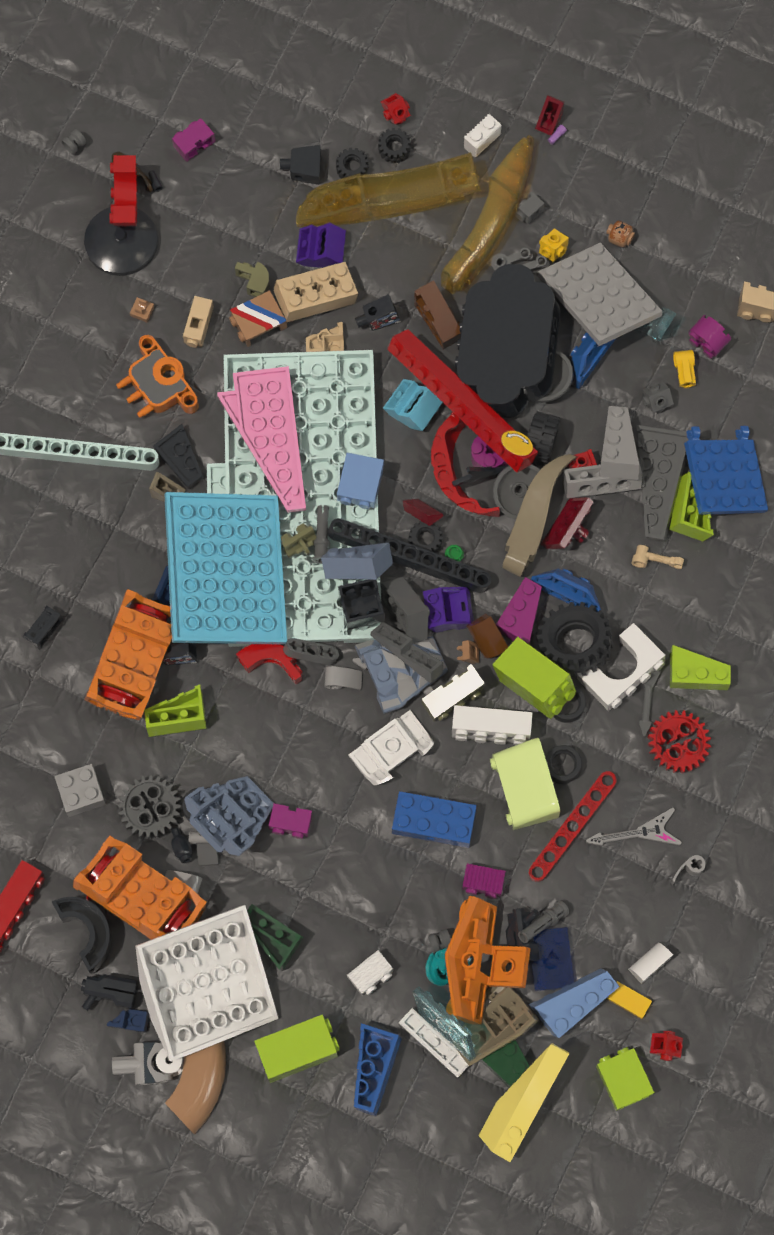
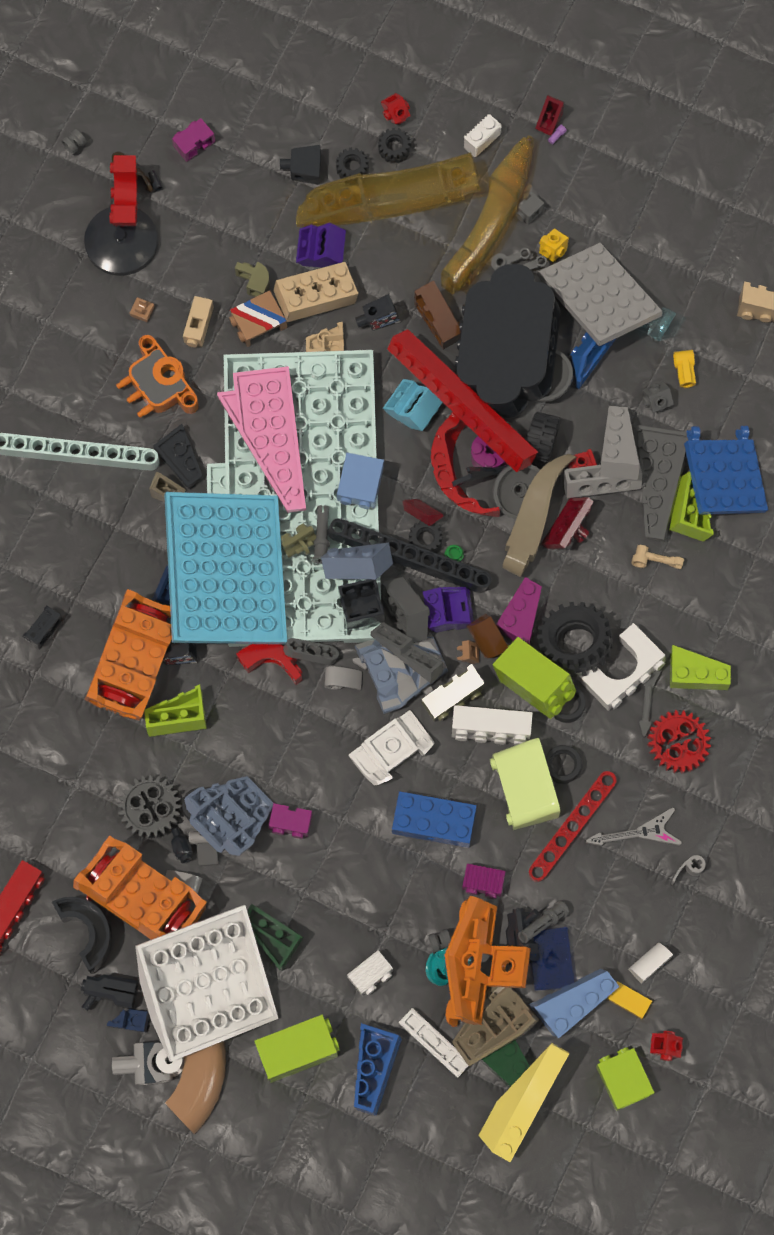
light grey brick [55,764,106,817] -> none
clear light blue plate [413,986,476,1061] -> none
yellow sticker [501,431,533,456] -> none
blue wedge [531,568,601,612] -> none
medium nougat head [606,220,635,248] -> none
magenta brick [688,315,731,359] -> none

